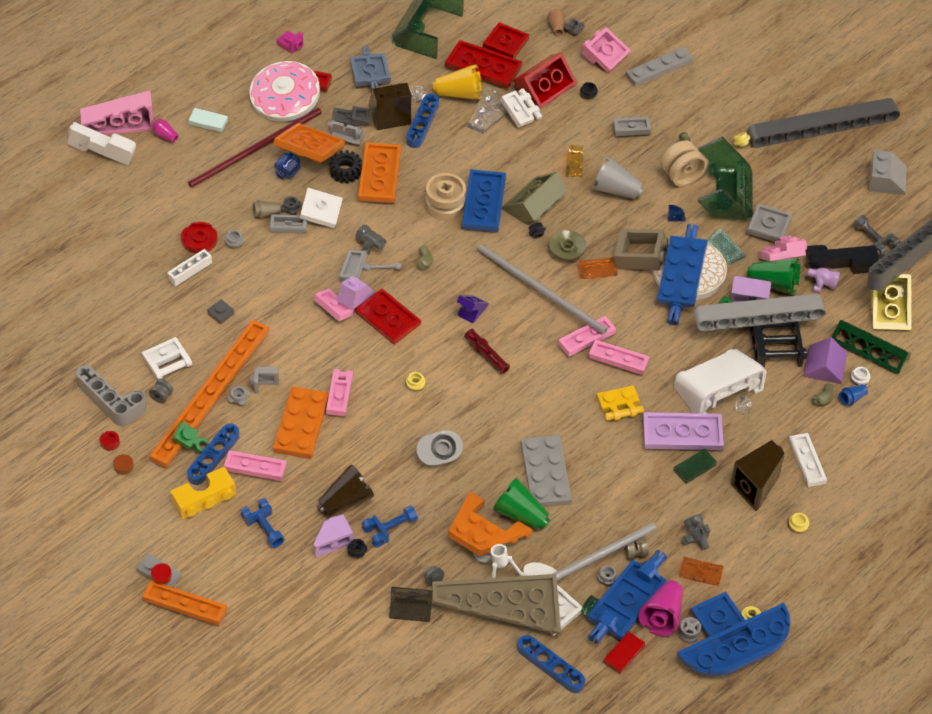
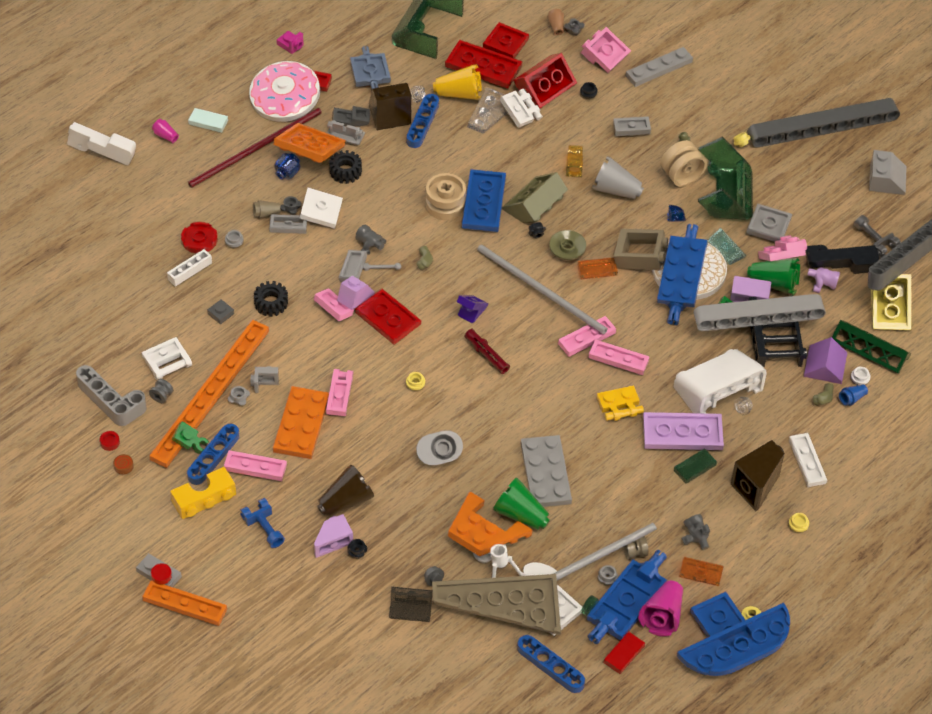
bright pink wedge [80,90,154,135] -> none
orange plate [358,142,401,203] -> none
blue bar [362,505,418,547] -> none
light grey wheel [679,617,701,644] -> none
none -> black tyre [254,281,288,317]

